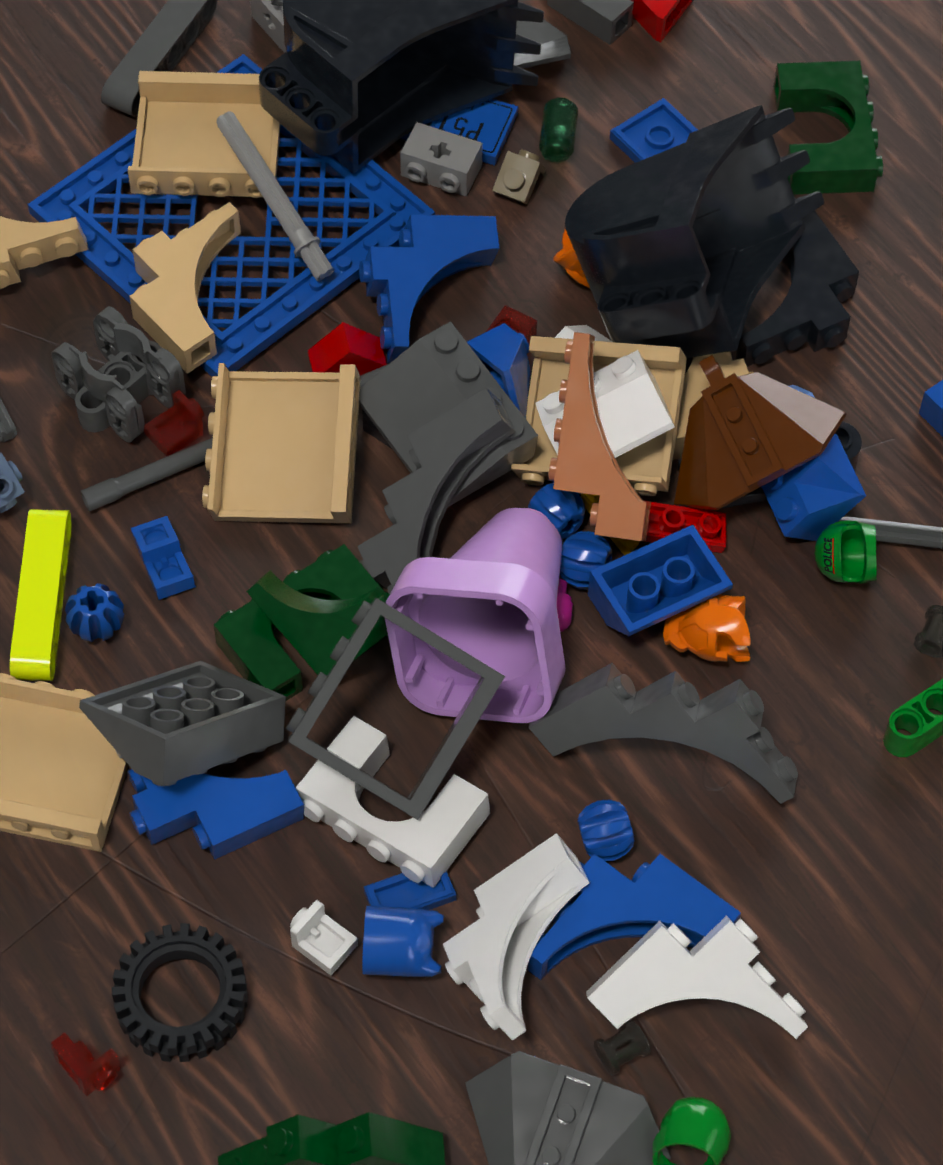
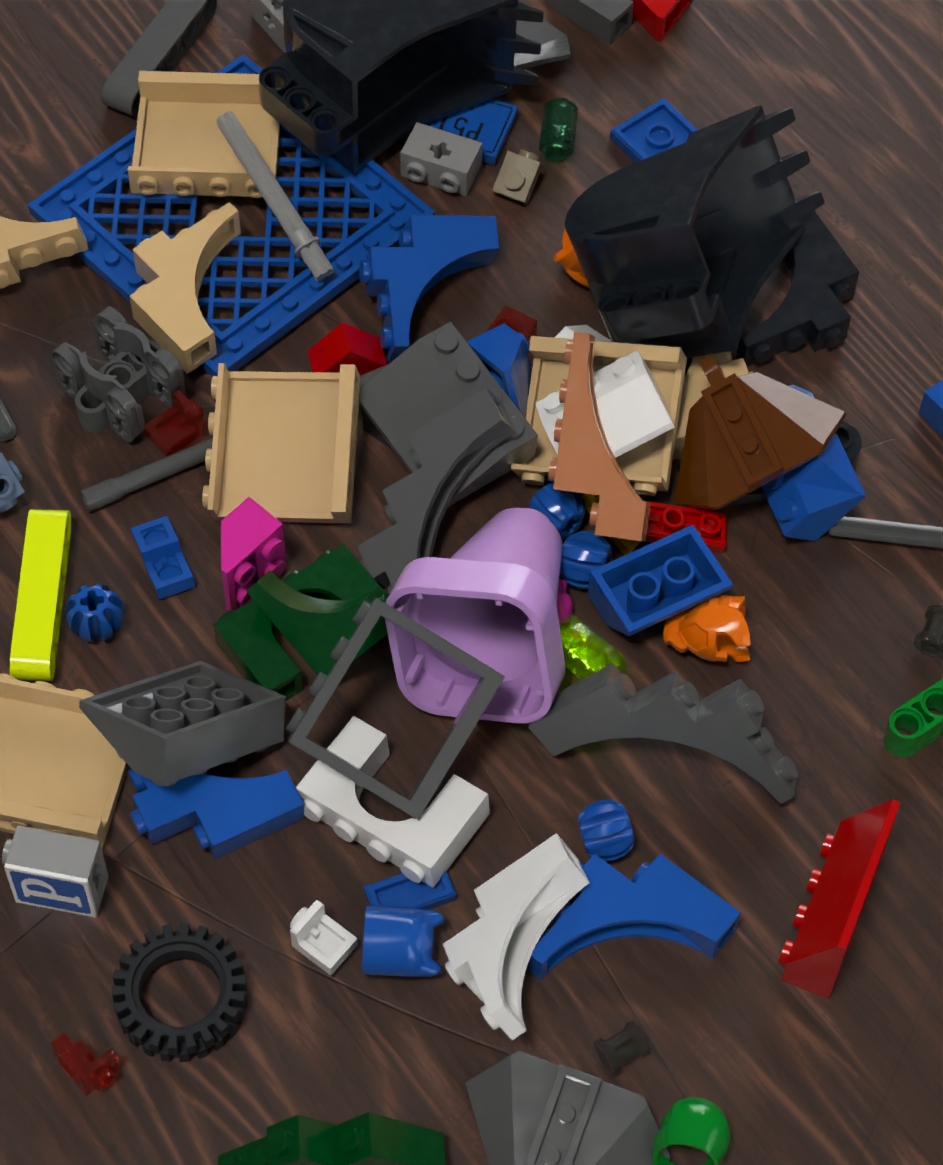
white arch [586,916,808,1039] -> none
dark green arch [773,60,883,195] -> none
green helmet [814,521,877,584] -> none
none -> piece [2,825,109,918]
none -> dark pink slope [221,497,287,611]
none -> clear neon green slope [559,614,627,680]
none -> red slope [778,799,901,999]

